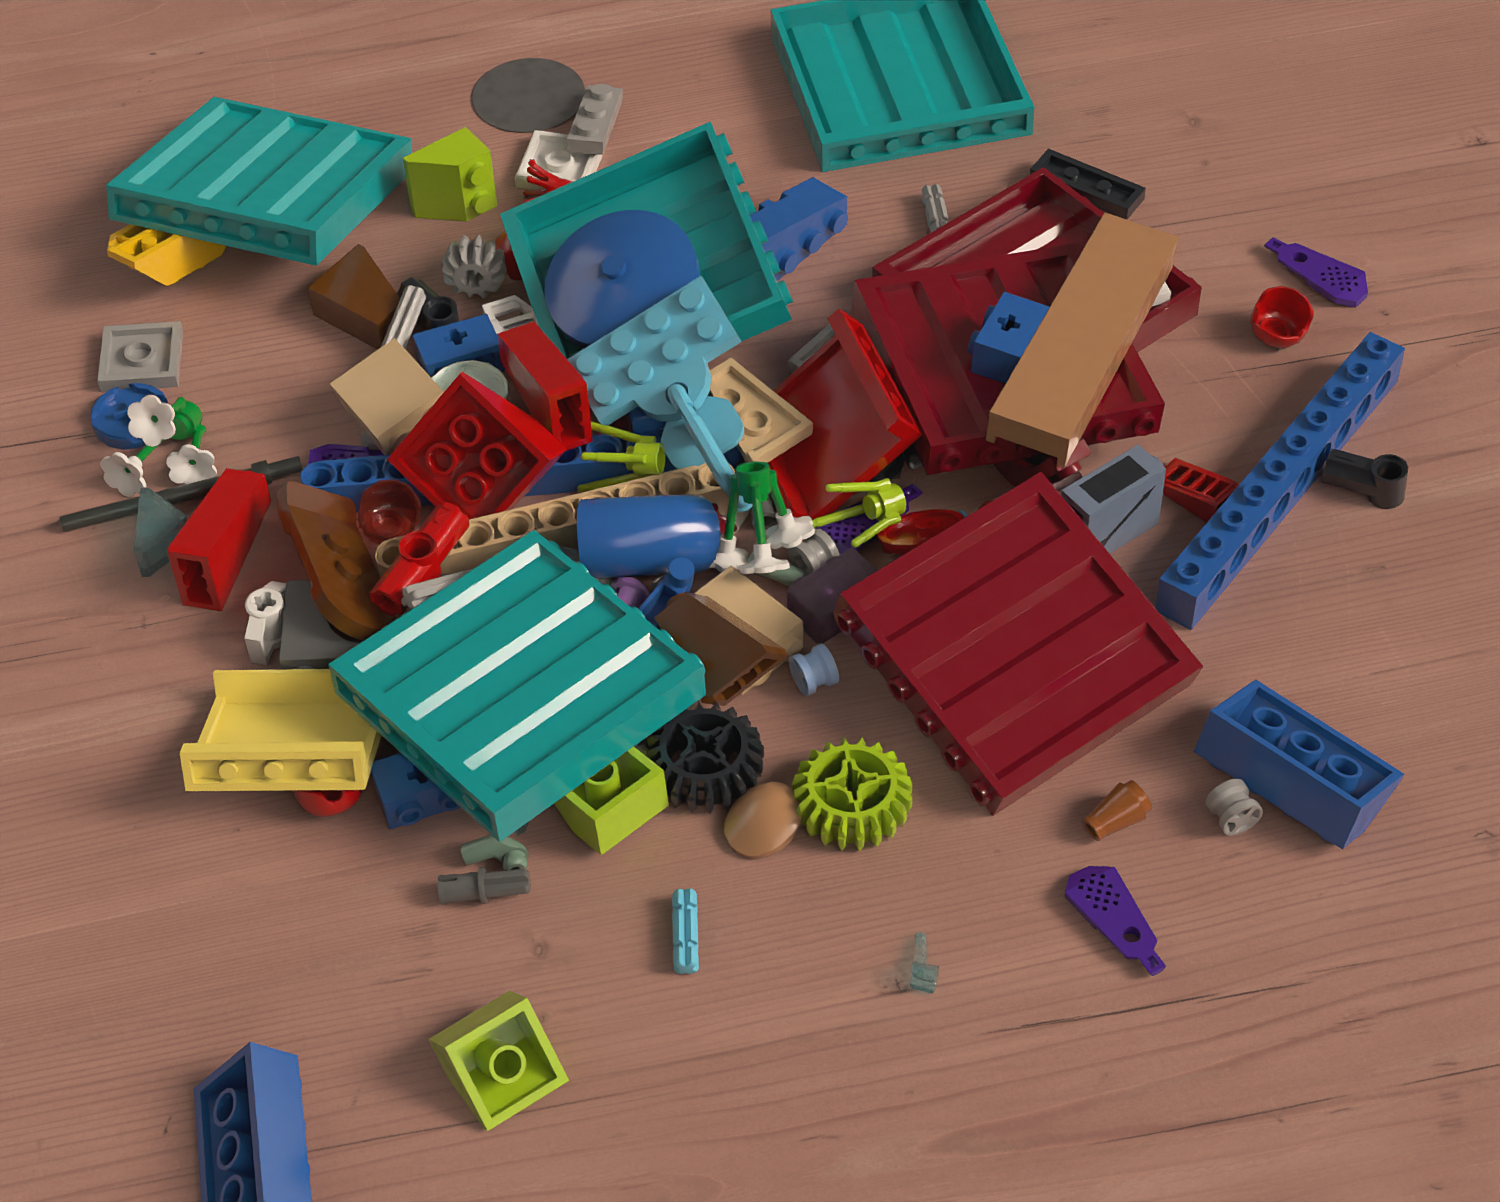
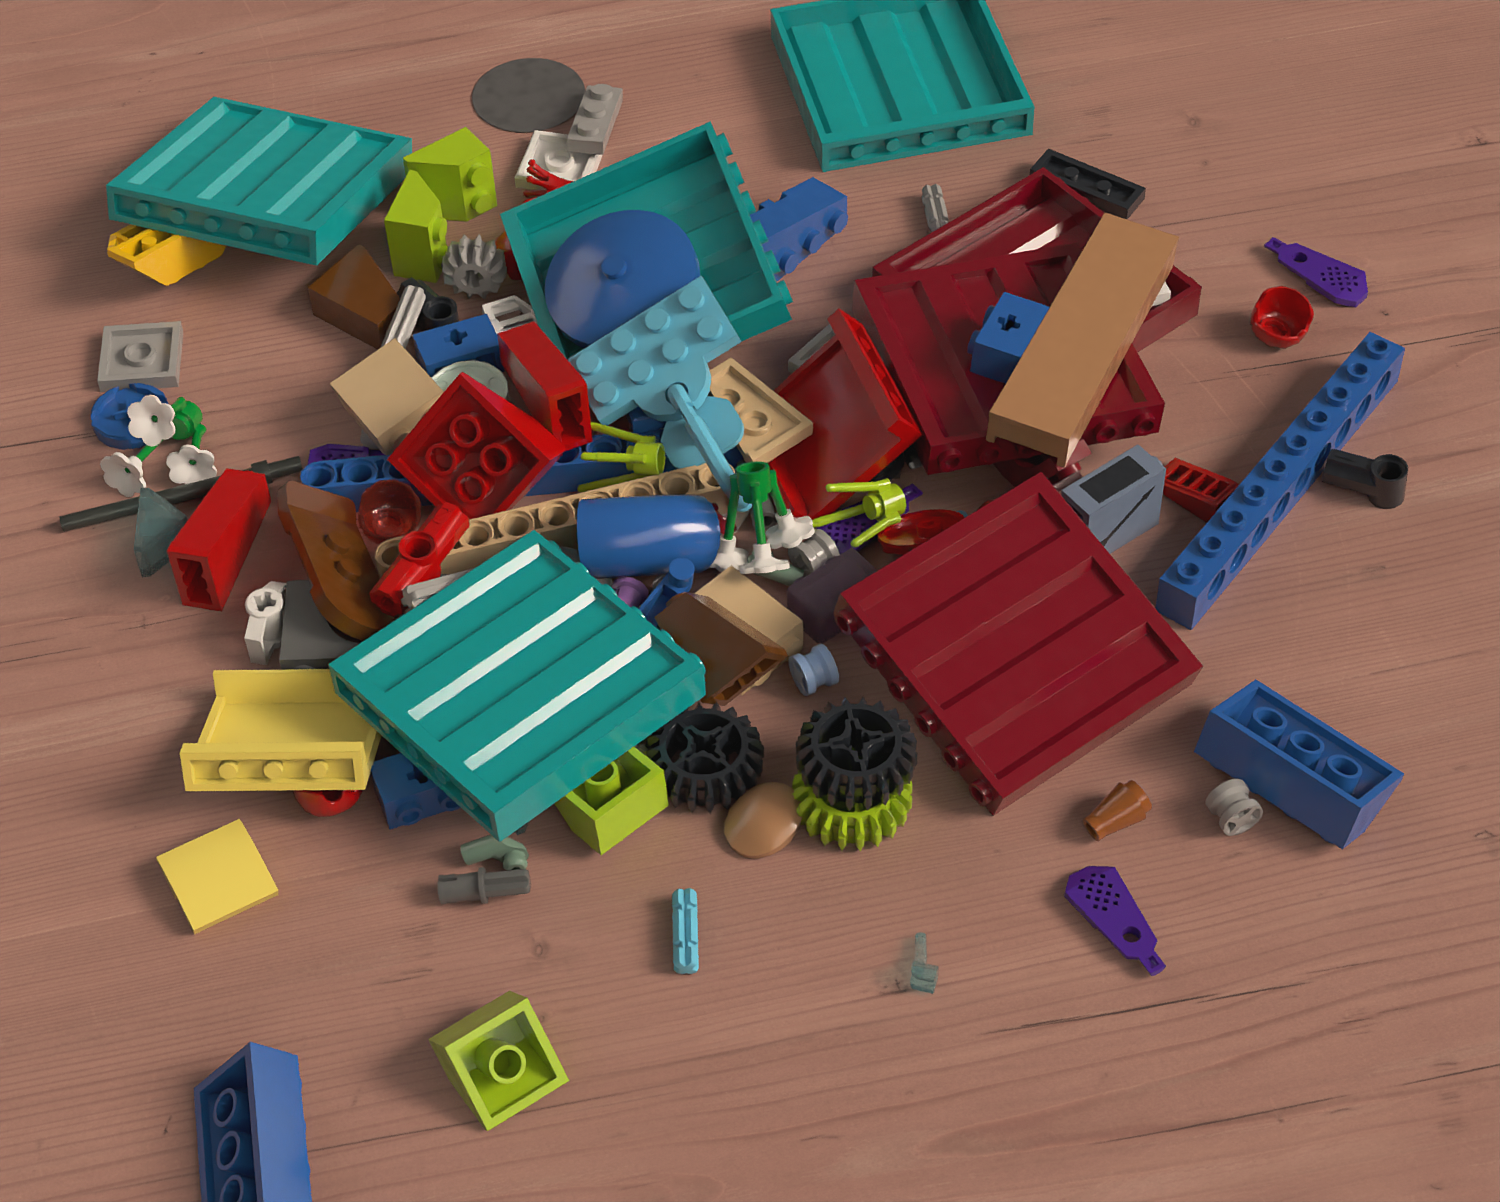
none -> light yellow slope [156,819,278,934]
none -> lime slope [384,170,448,283]
none -> black gear [795,696,918,811]

